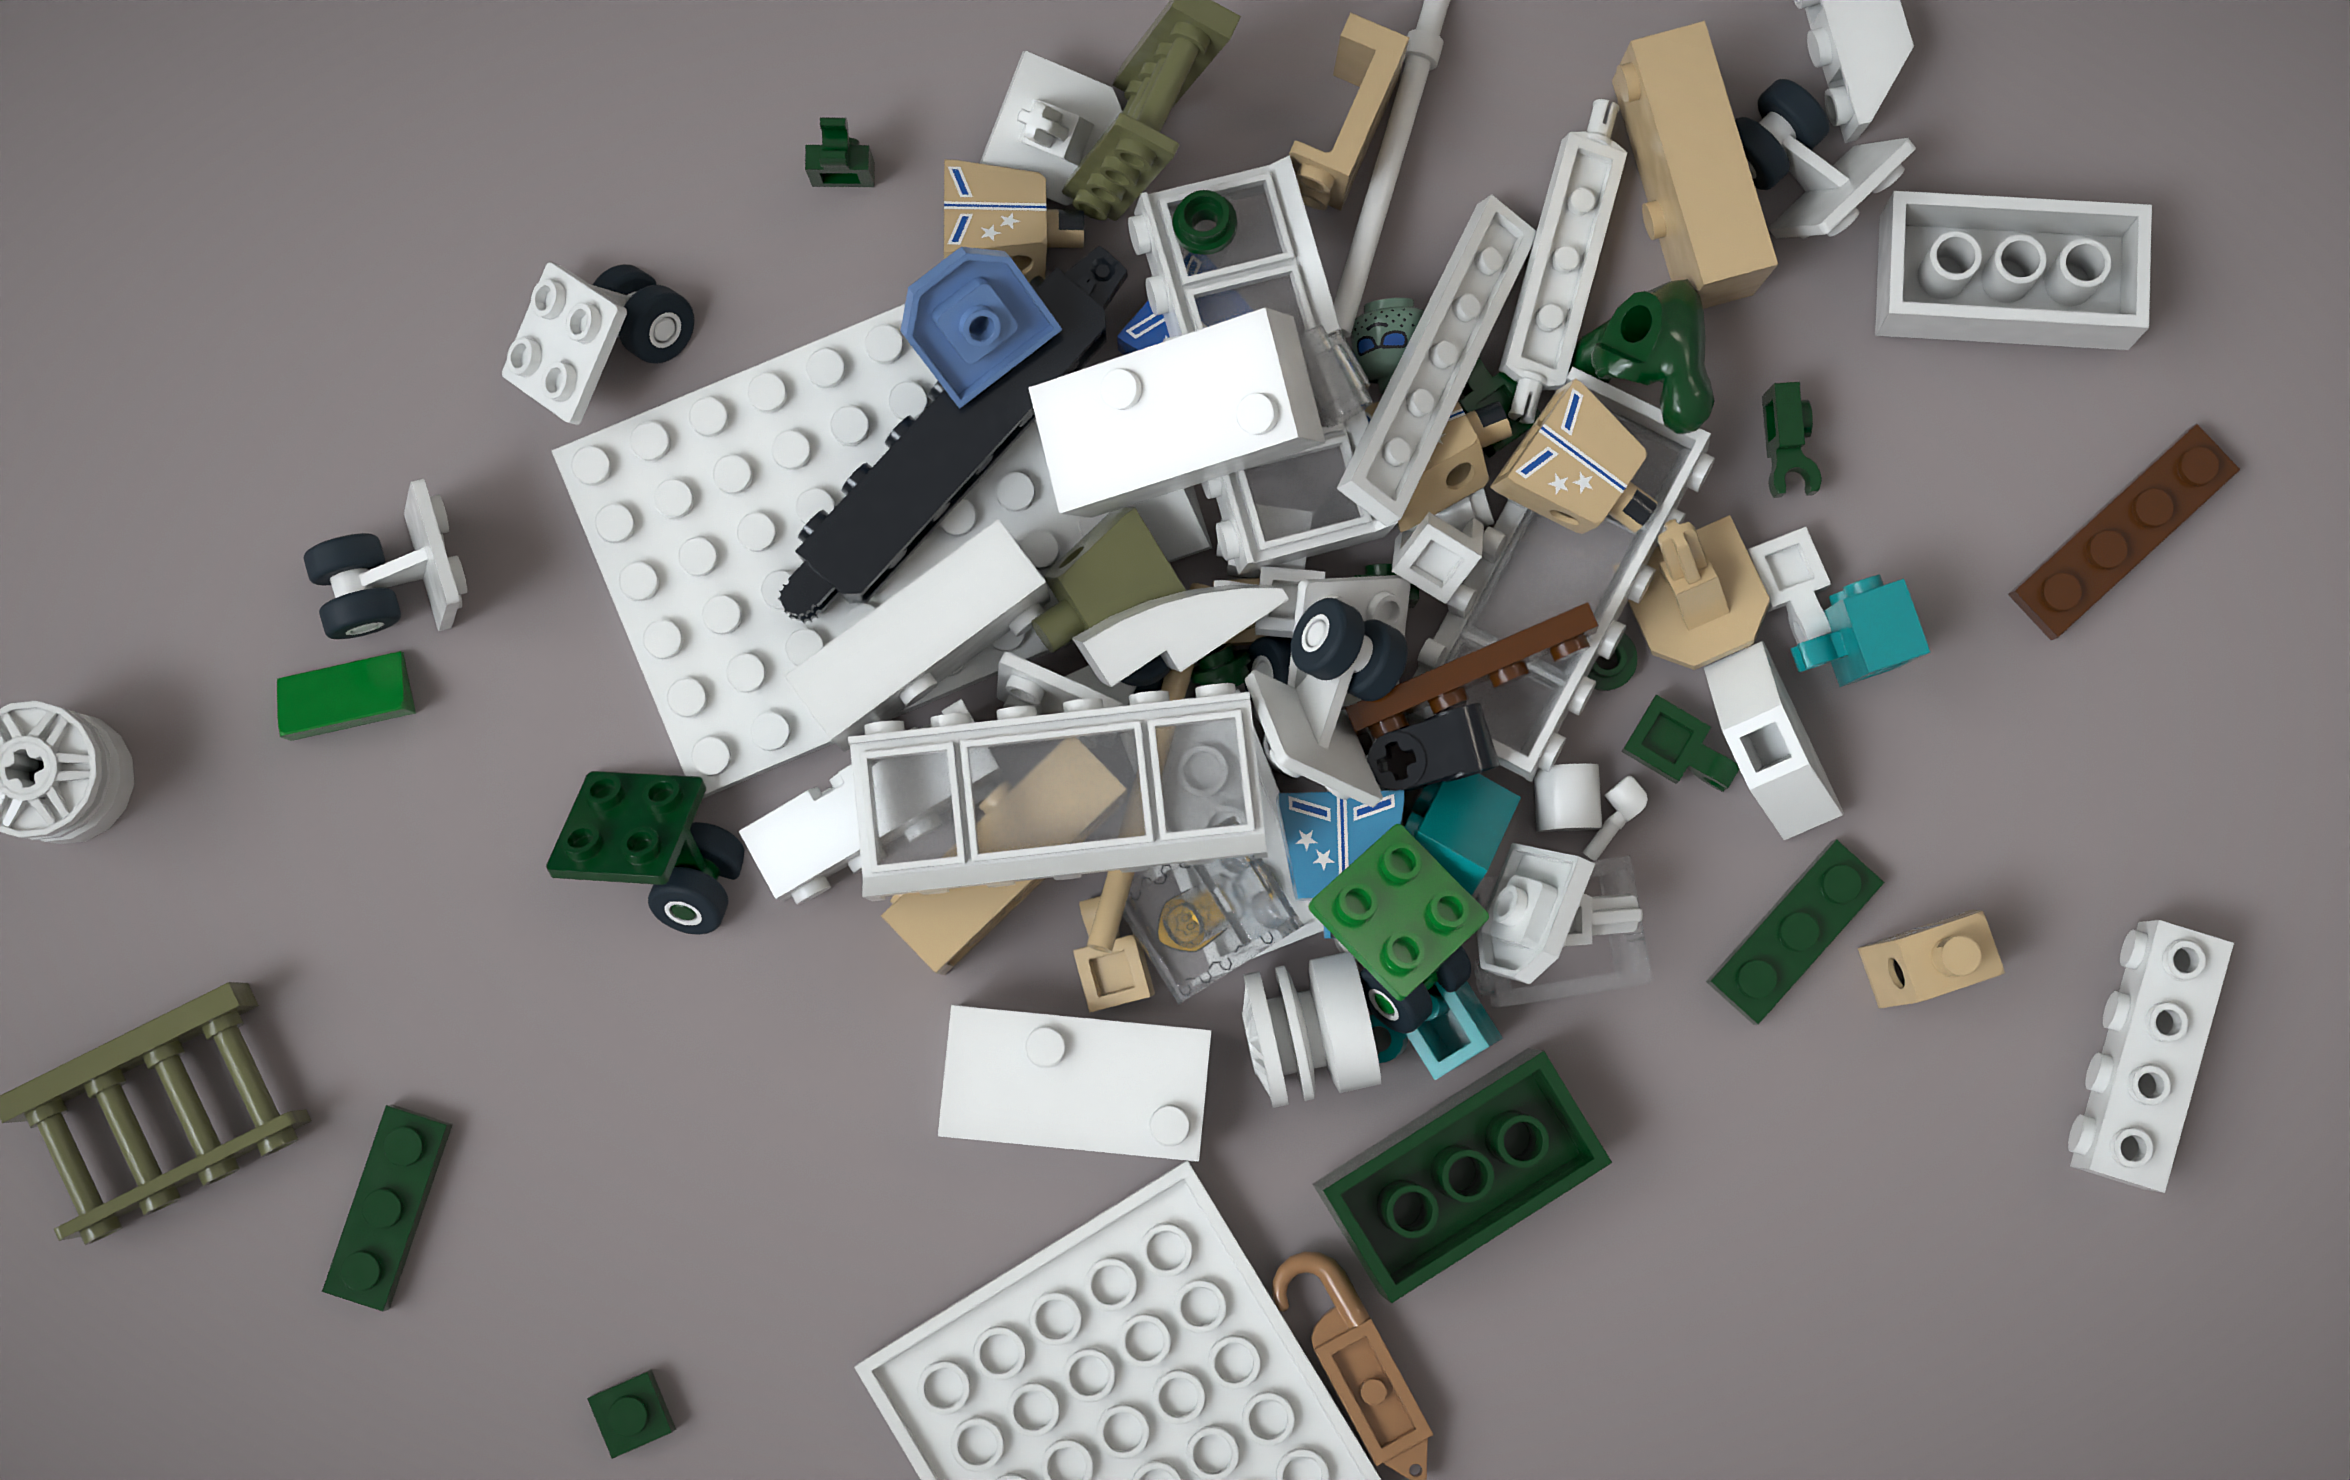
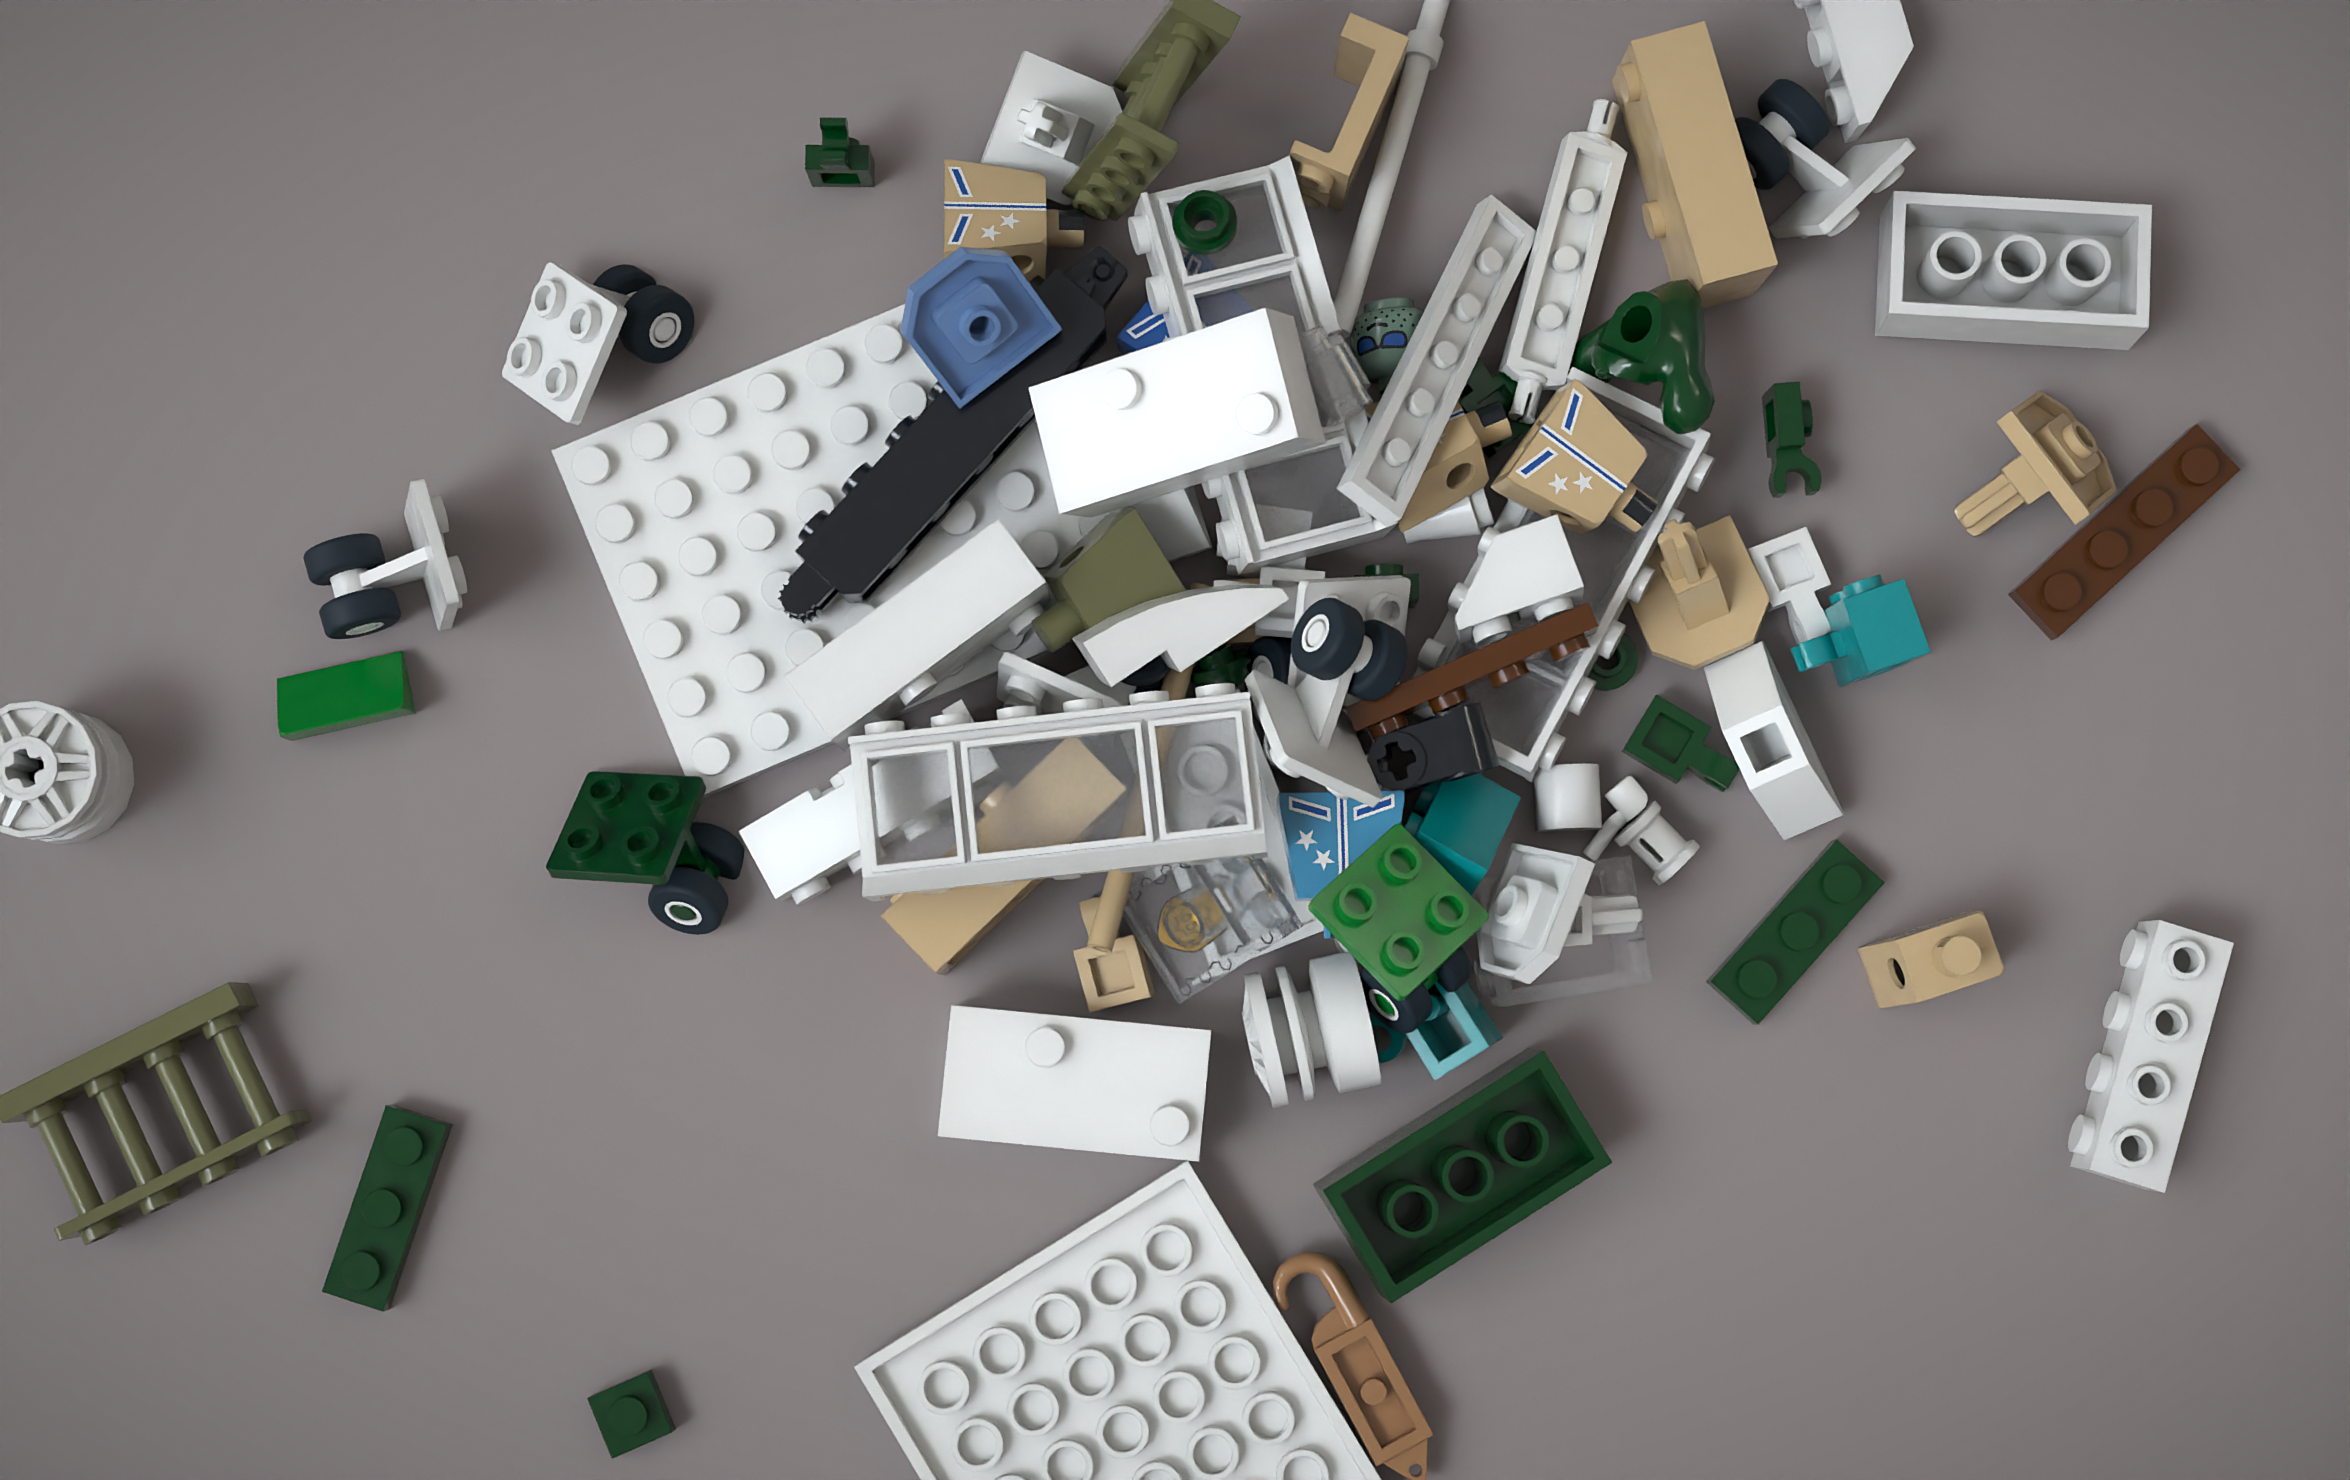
white panel [1392,512,1484,604] -> none
none -> white slope [1455,514,1584,646]
none -> white bush [1614,801,1700,886]
none -> tan piece [1954,390,2117,537]

